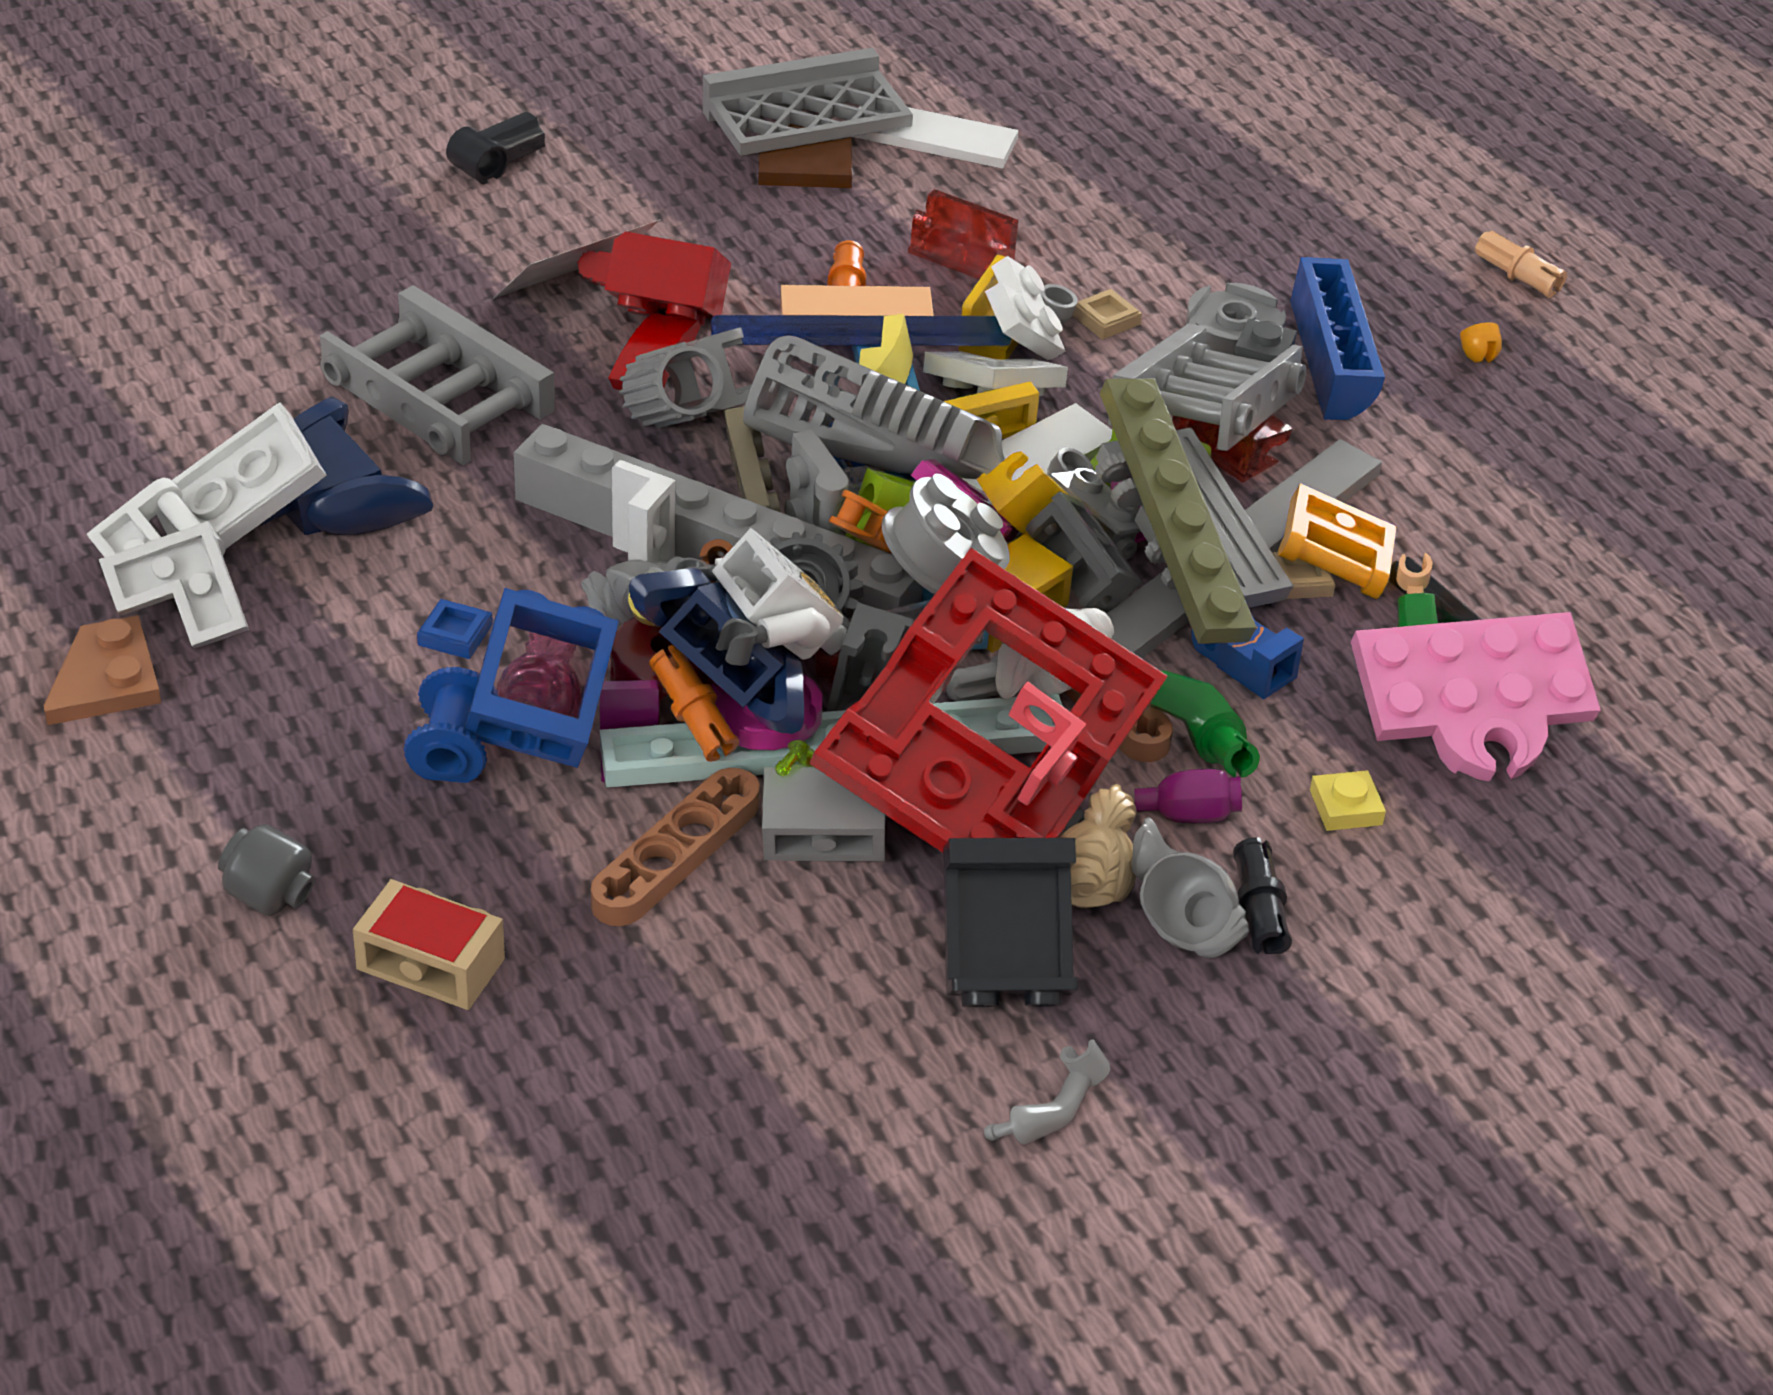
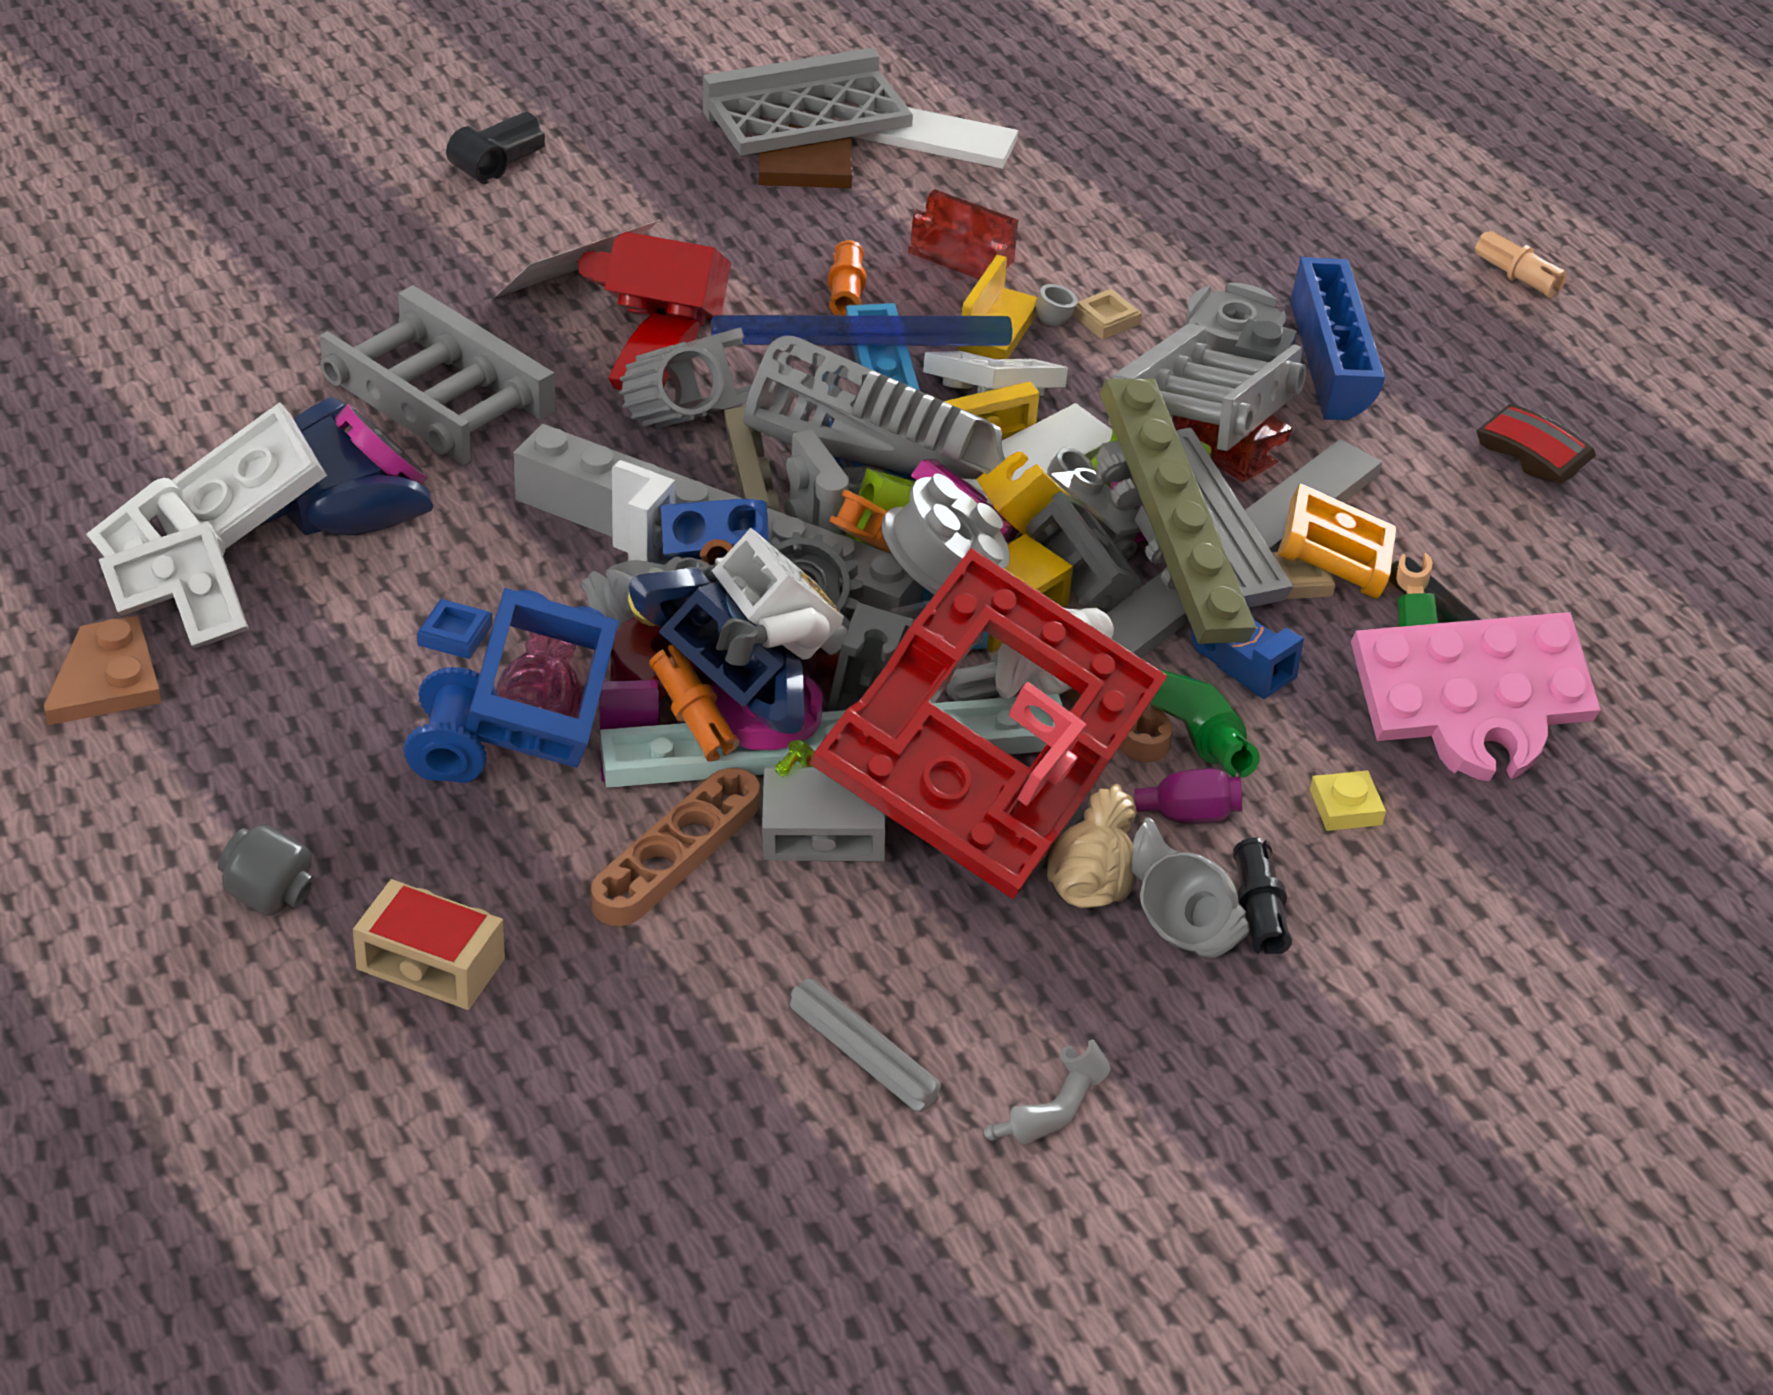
light nougat tile [780,285,934,331] -> none
light yellow slope [859,314,913,384] -> none
black panel [943,838,1078,1007] -> none
white plate [985,256,1066,360] -> none
light orange hinge [1460,322,1502,363] -> none
none -> dark pink tile [335,404,428,485]
none -> blue leg [660,499,769,560]
none -> light grey axle [790,978,941,1112]
none -> slope [1476,404,1596,484]

